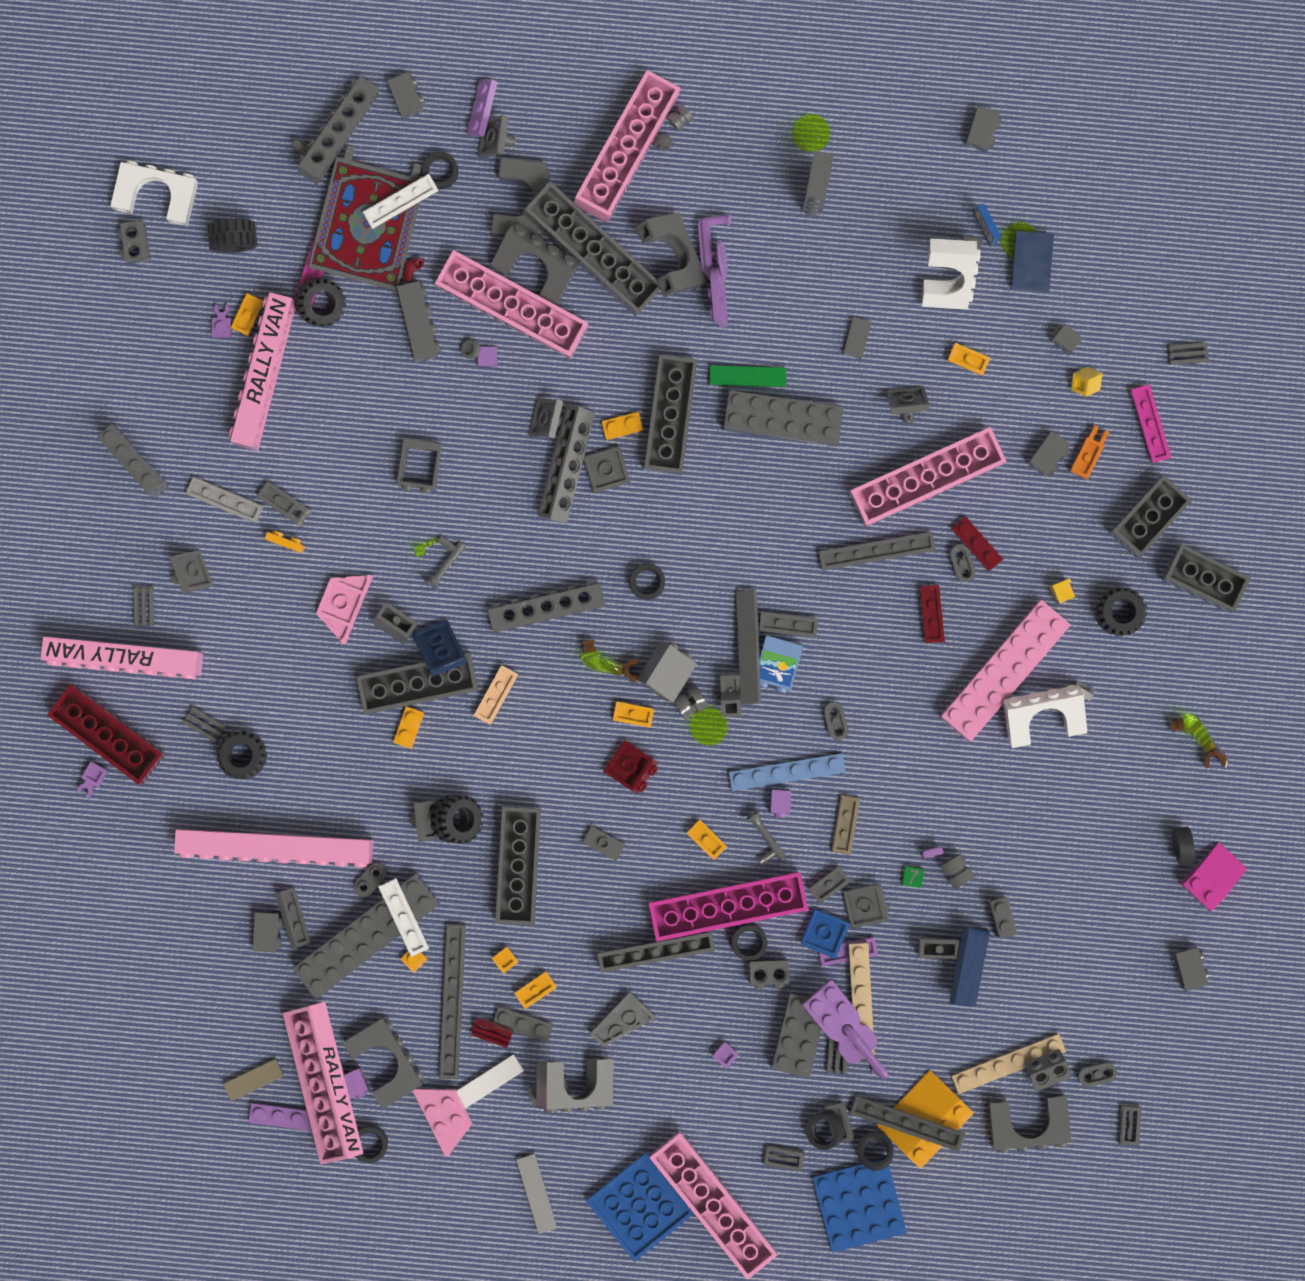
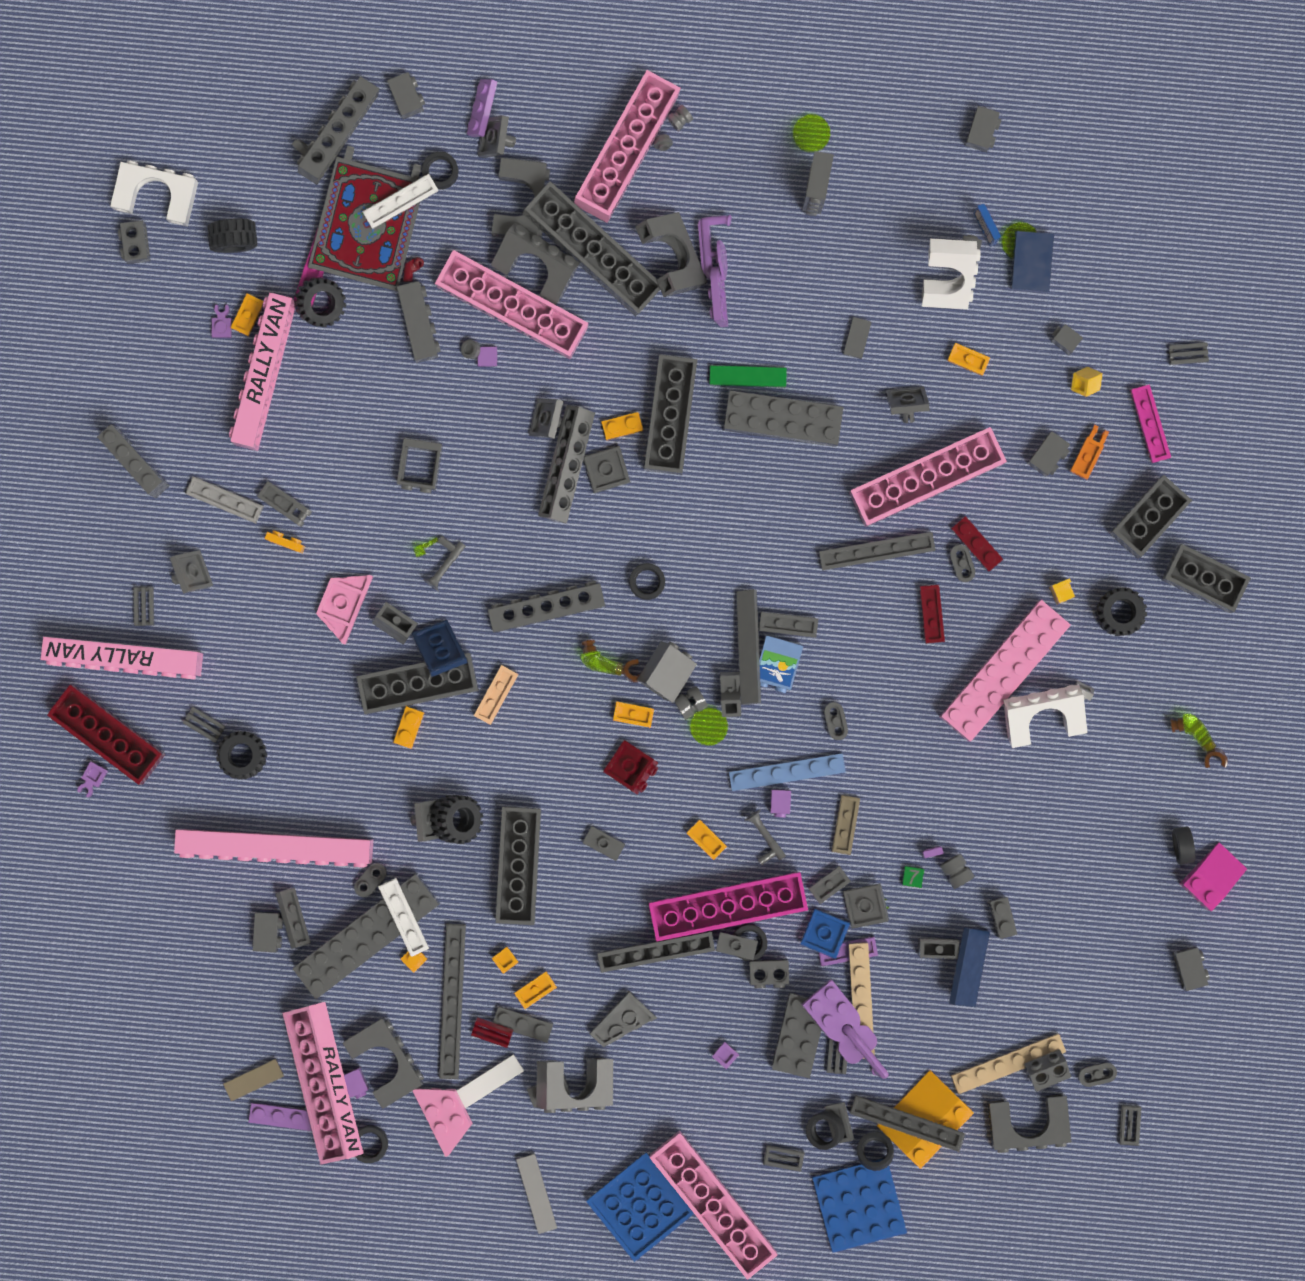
none -> dark grey plate [716,932,758,960]

